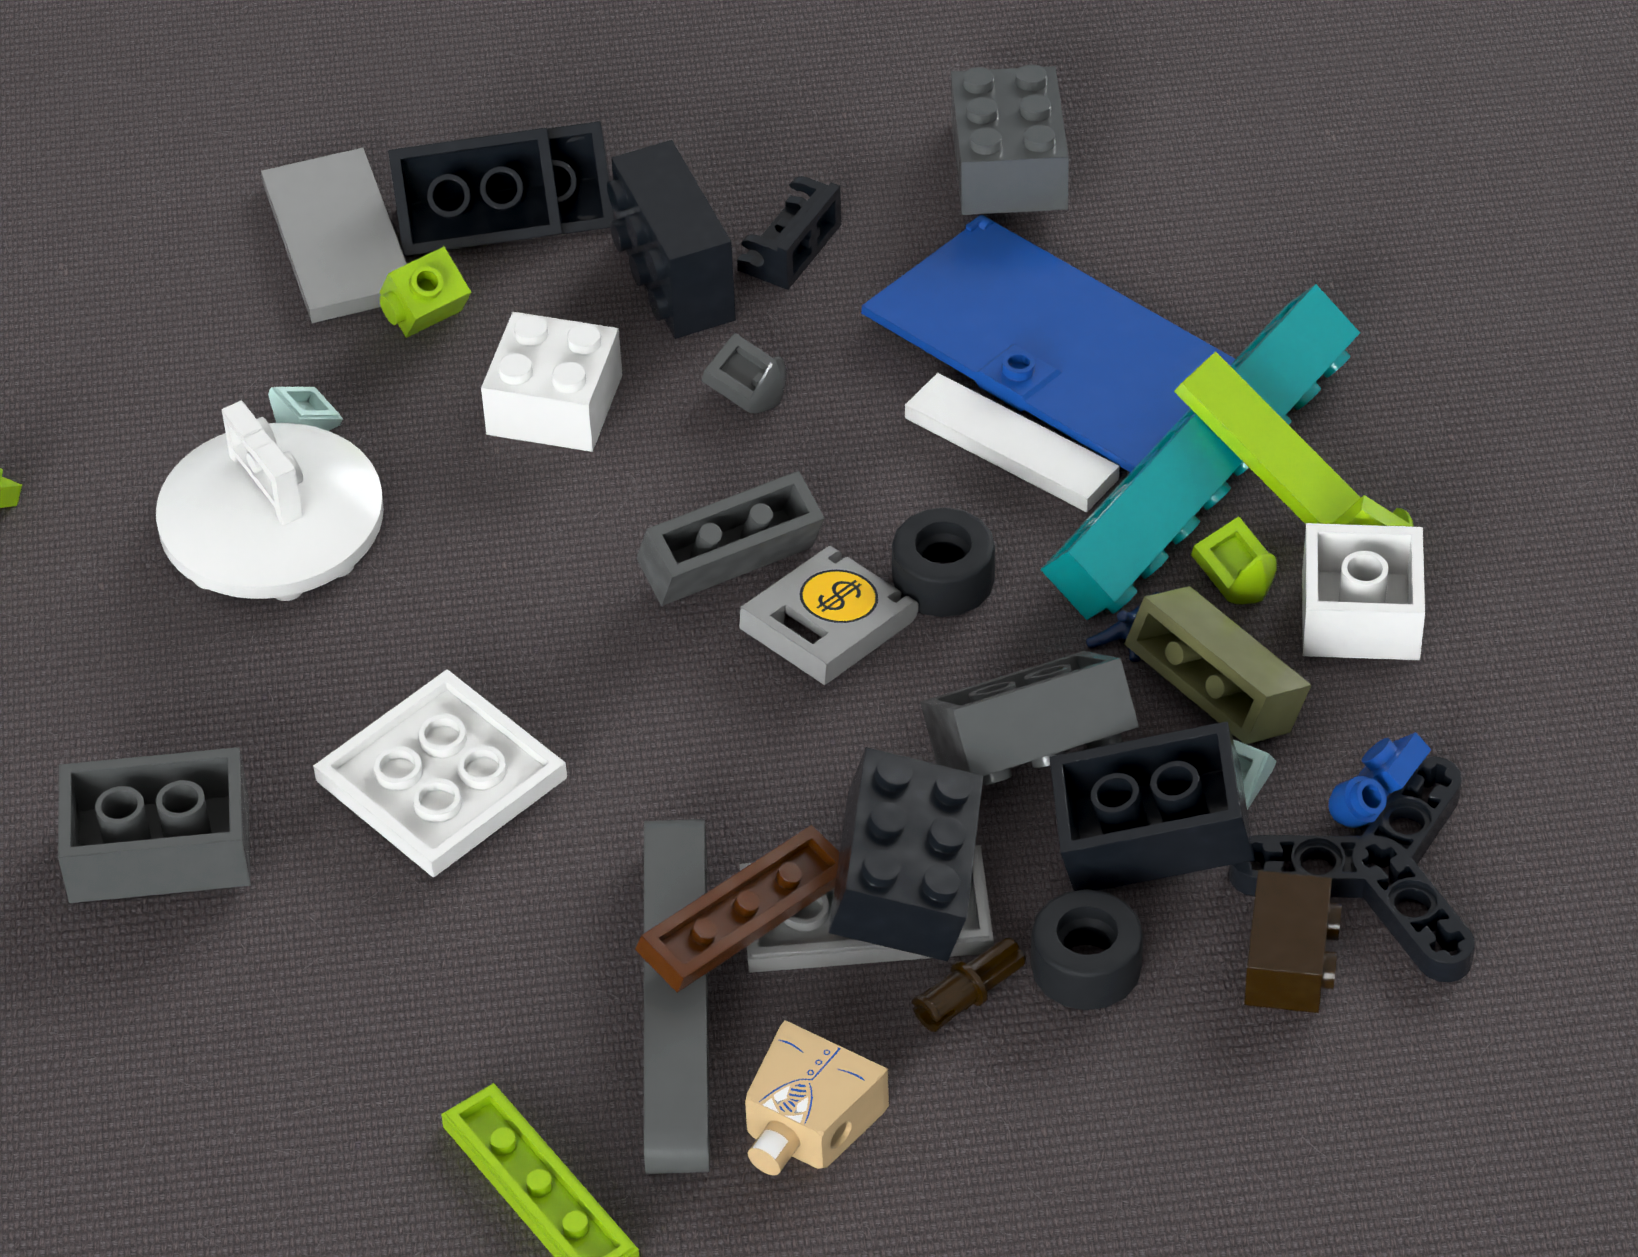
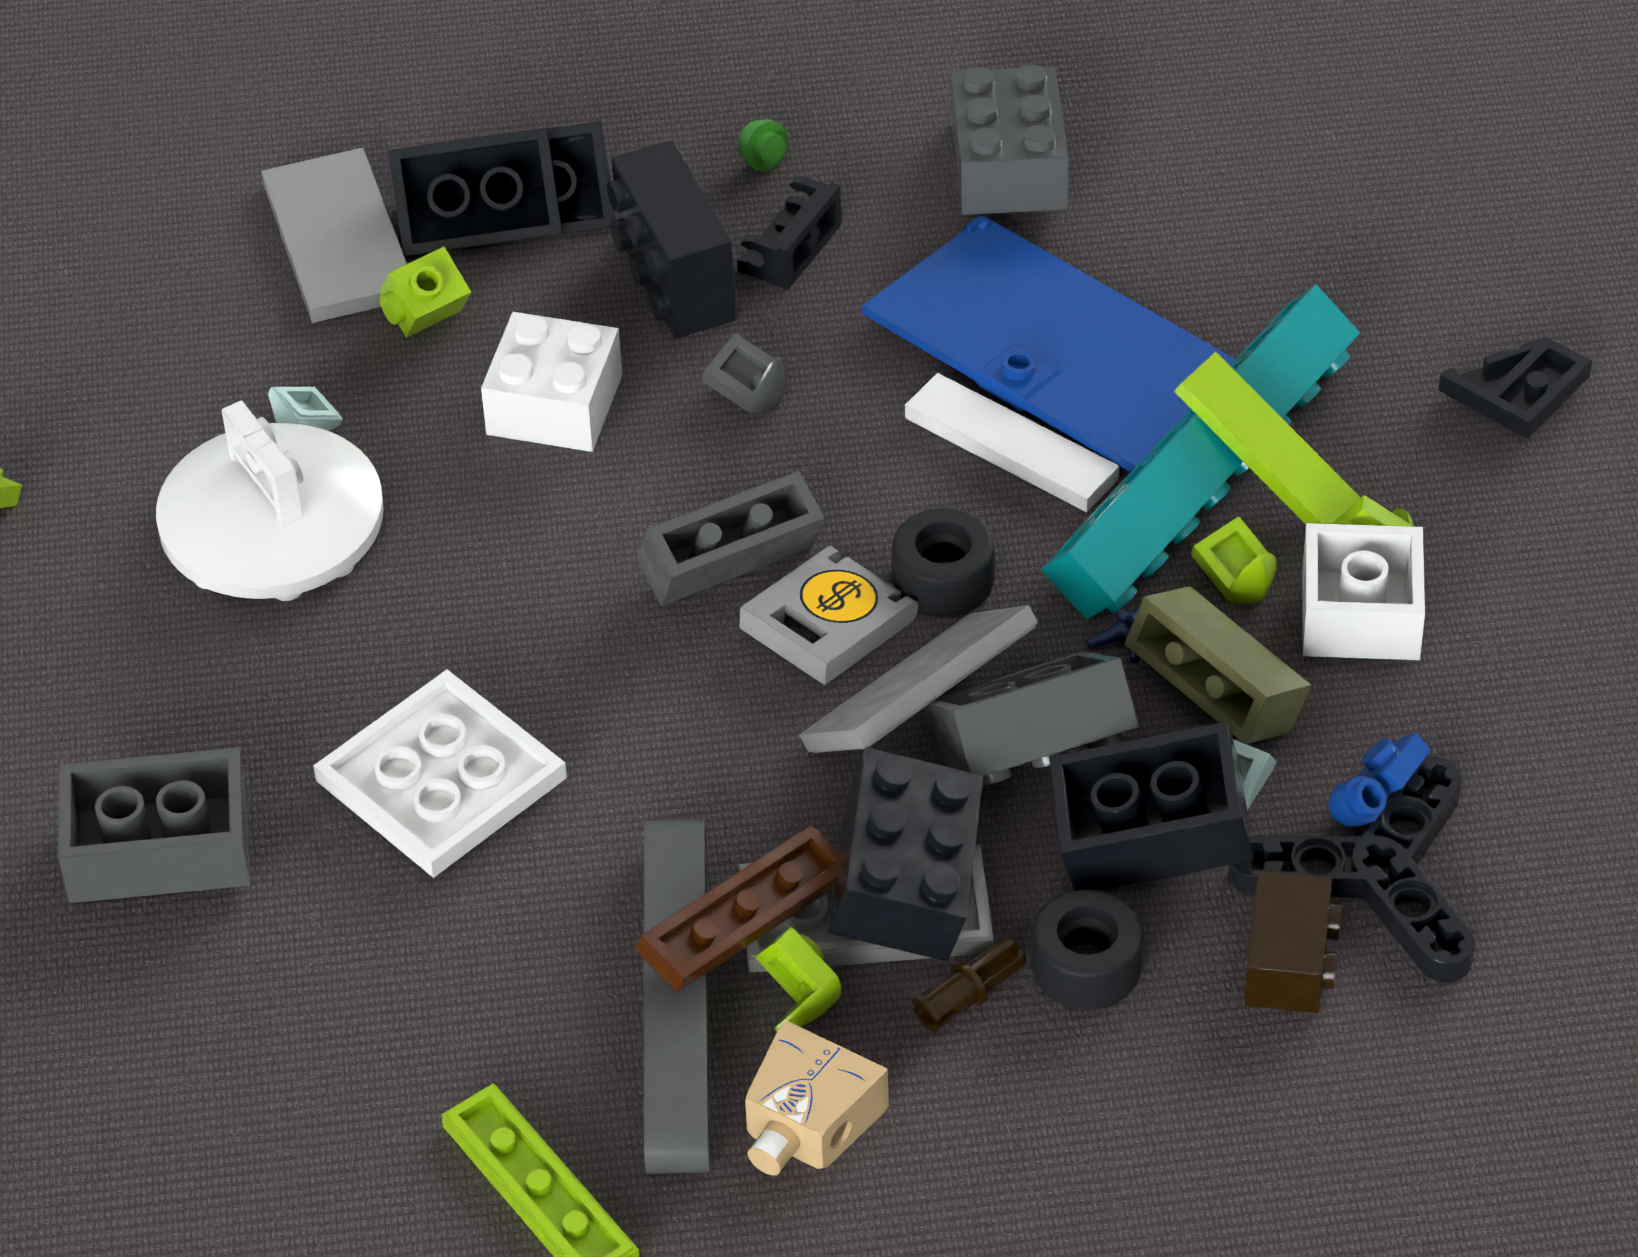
none -> bright green plate [738,119,788,172]
none -> lime plate [755,926,841,1031]
none -> light grey tile [799,605,1038,753]
none -> black wing [1438,337,1592,438]

